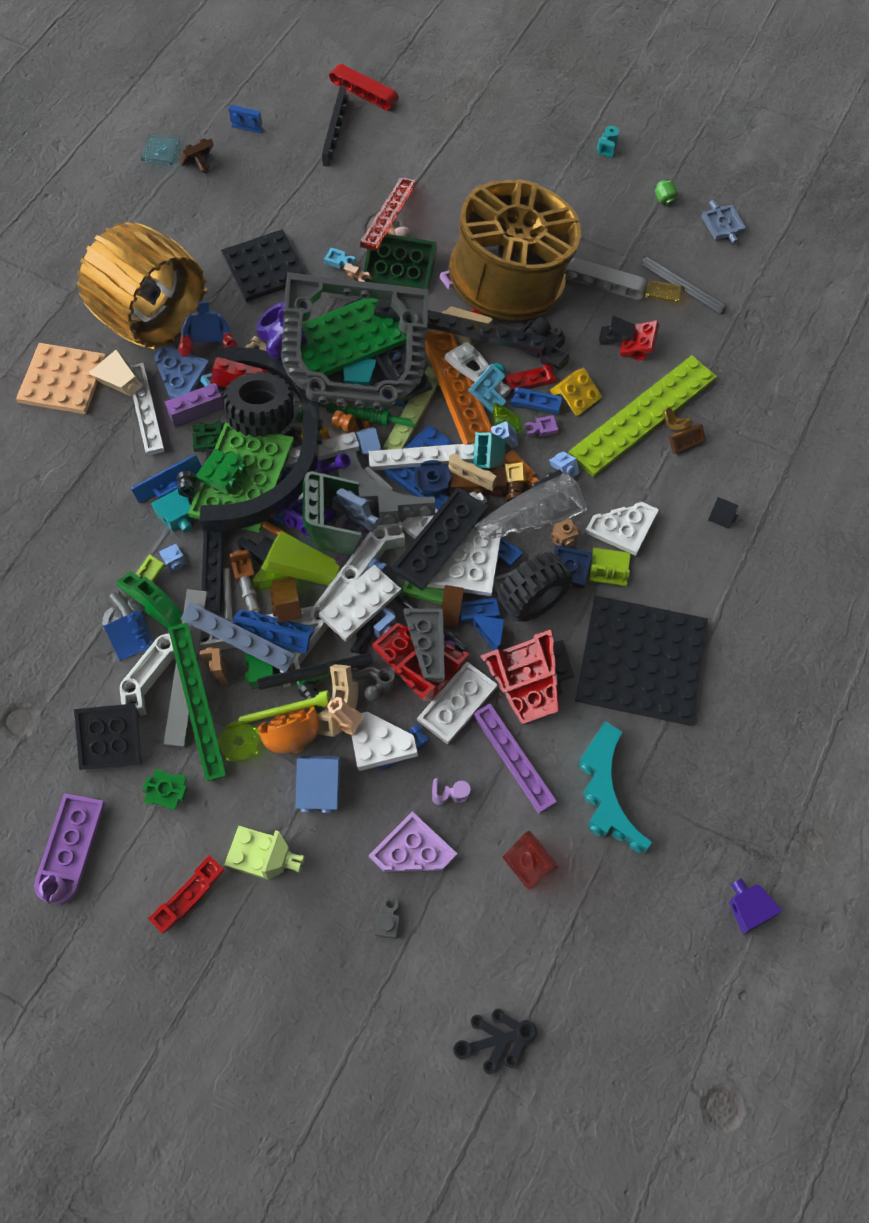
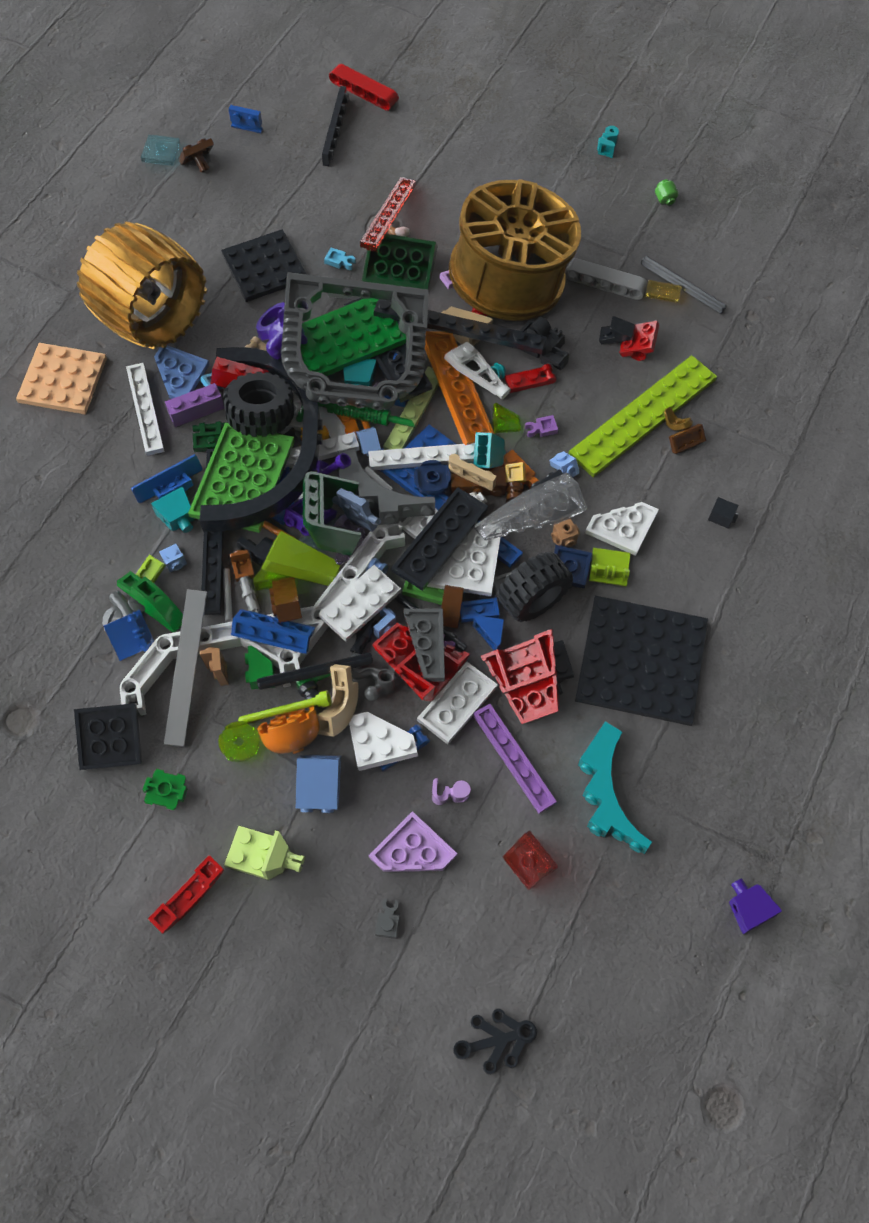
medium lavender plate [34,793,105,905] -> none
tan slope [89,350,144,396] -> none
green plate [168,623,227,782] -> none
black wheel [177,471,197,497] -> none
blue torso [178,301,237,357] -> none
sand blue plate [181,602,296,672] -> none
green plate [195,449,247,494] -> none
light nougat piece [327,697,363,735] -> none
orange wheel [332,410,356,433] -> none
medium nougat plate [343,263,372,282] -> none
medium azure plate [468,364,506,415] -> none
light blue bracket [491,421,518,448] -> none
blue plate [510,387,562,415] -> none
yellow bracket [550,368,602,416] -> none
sand blue plate [701,199,746,245] -> none

